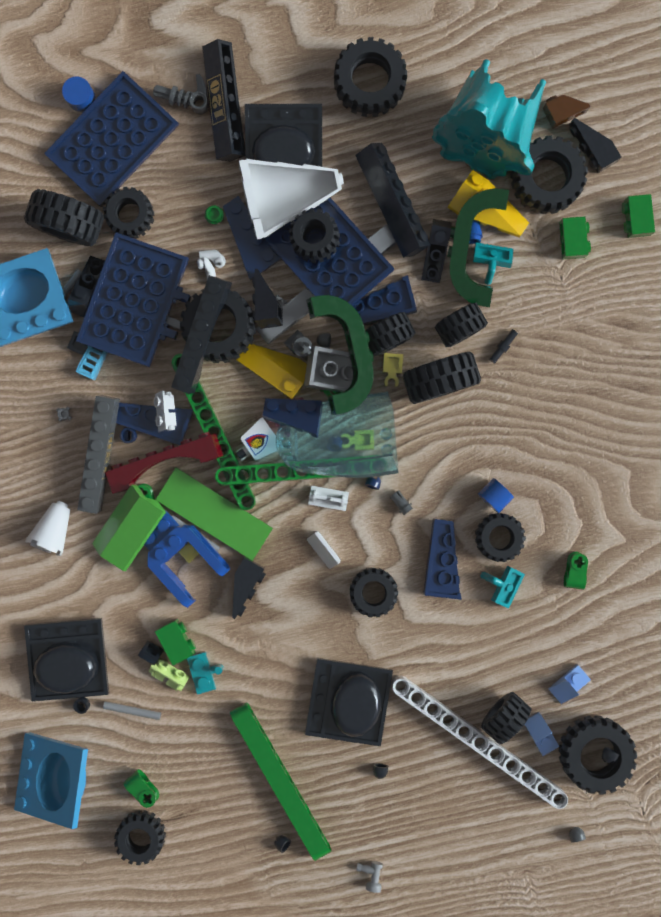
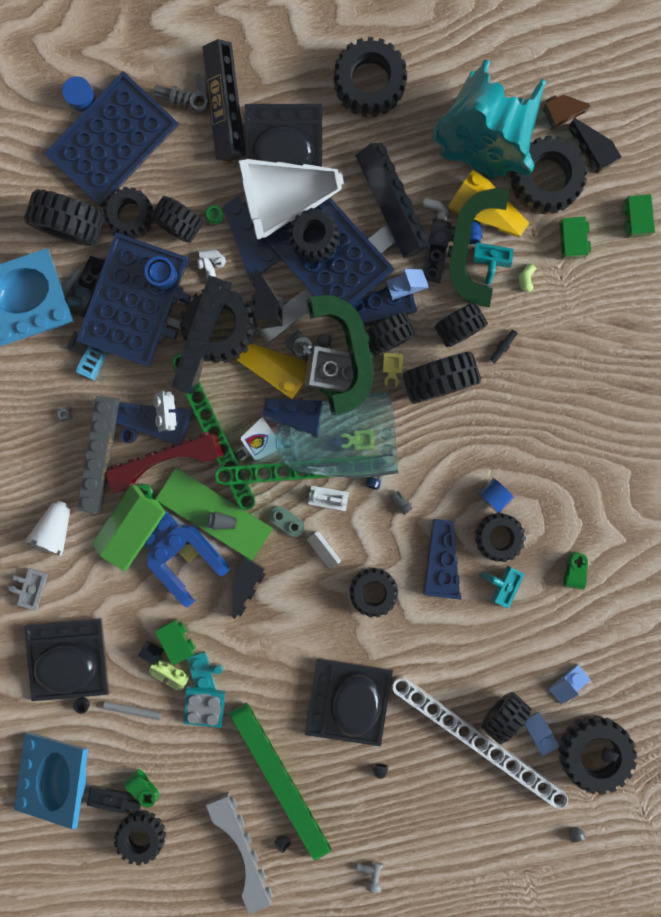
none -> light grey hinge [7,568,48,611]
none -> black hinge [87,785,142,814]
none -> blue piece [144,256,177,290]
none -> black tyre [150,196,203,243]
none -> light grey piece [184,687,225,728]
none -> light grey arch [206,792,273,914]
none -> dark grey cone [208,511,237,530]
none -> sand green plate [270,506,304,537]
none -> light blue slope [386,269,428,300]
none -> white arm [423,199,449,221]
none -> yellowish green arm [518,263,536,292]

